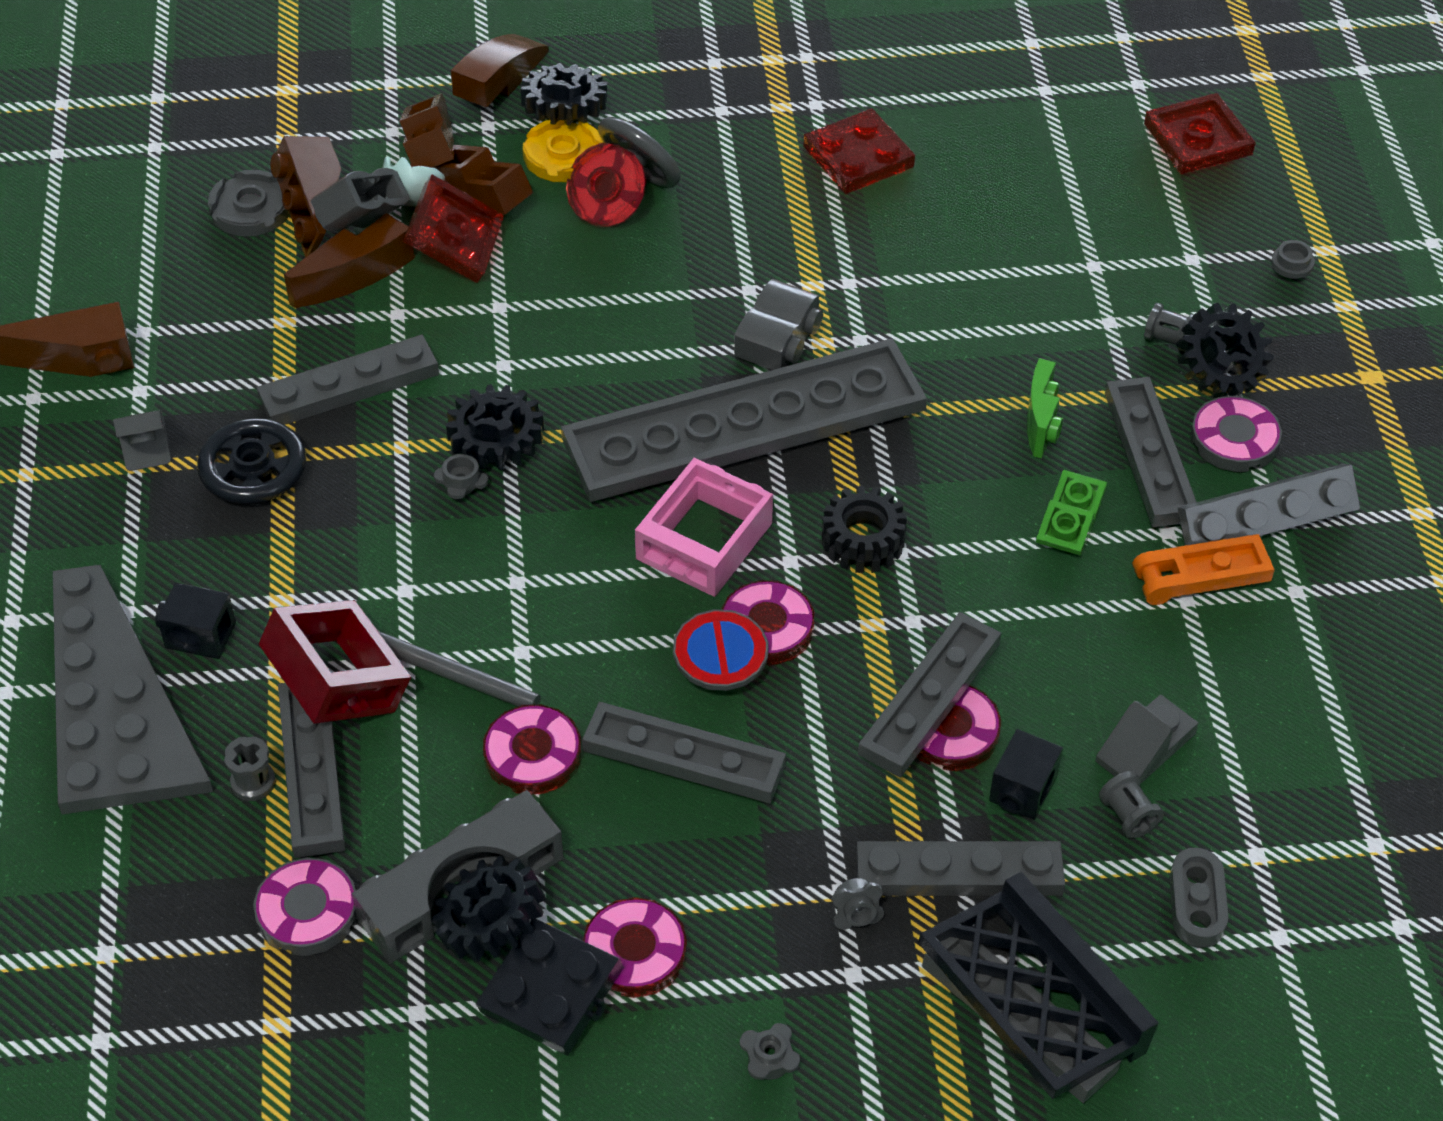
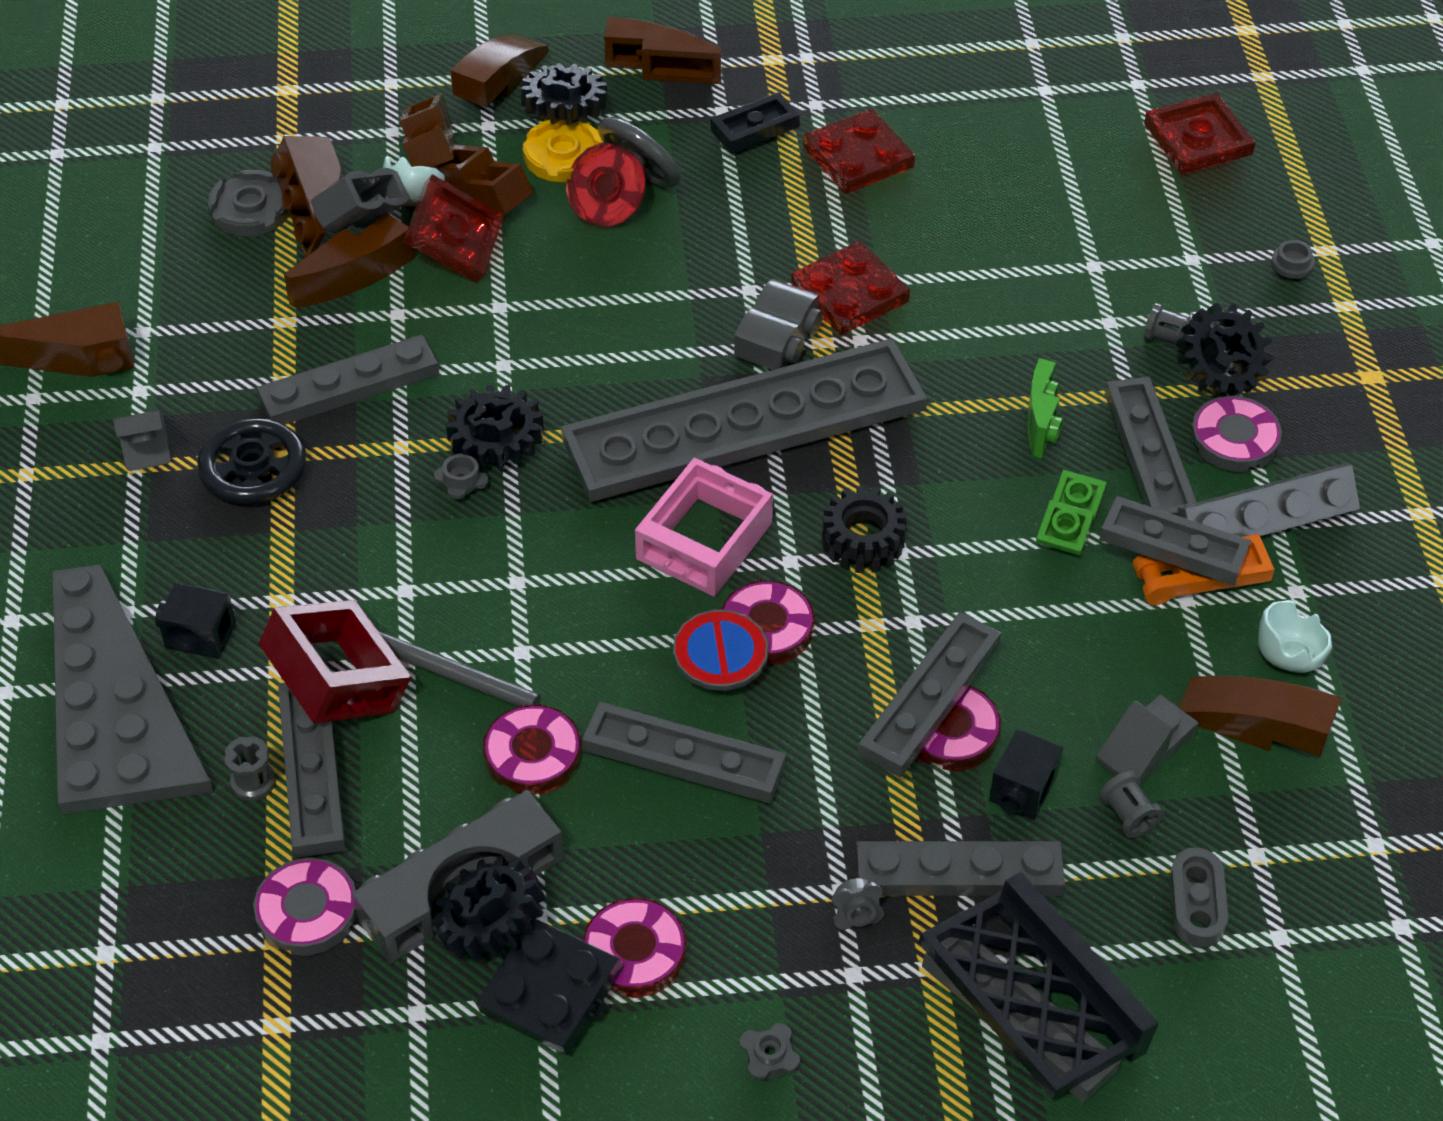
none -> reddish brown slope [604,16,721,84]
none -> black plate [710,92,800,154]
none -> clear red plate [791,240,910,336]
none -> dark grey plate [1099,496,1251,586]
none -> reddish brown slope [1179,675,1342,757]
none -> light aqua hair [1258,600,1332,673]

